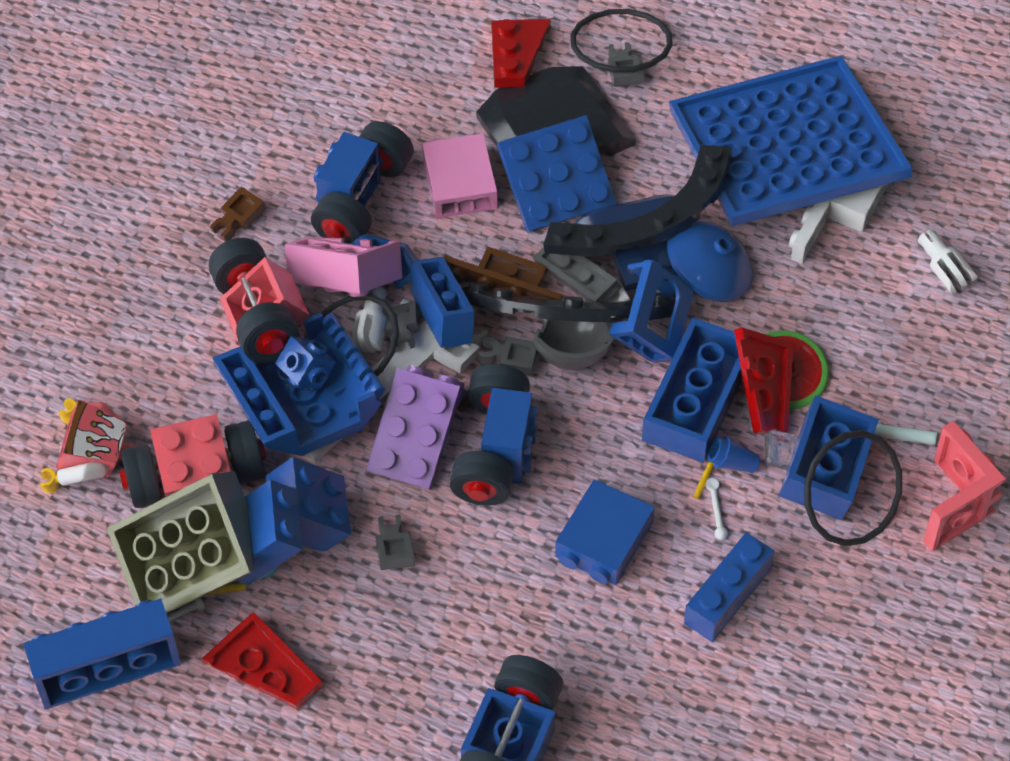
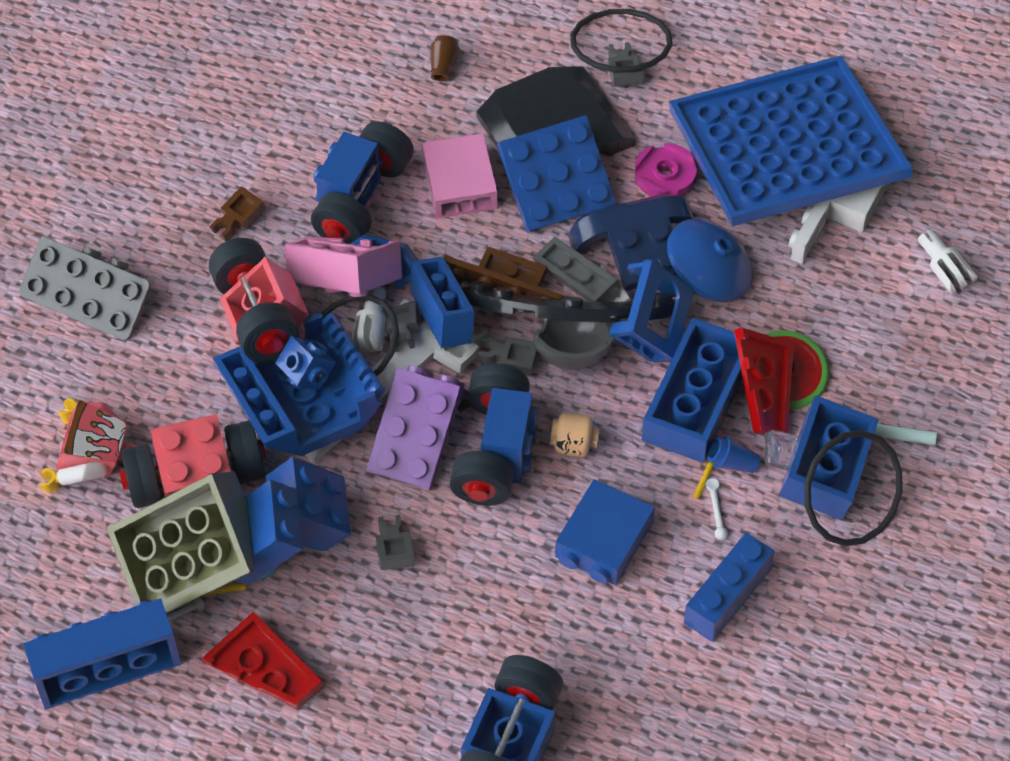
red wing [491,19,551,88] -> none
black plate [543,145,732,257] -> none
coral bracket [923,420,1006,551] -> none
none -> bracket [19,237,151,340]
none -> reddish brown cone [430,35,460,82]
none -> light nougat head [549,412,599,458]
none -> dark pink plate [635,143,697,197]

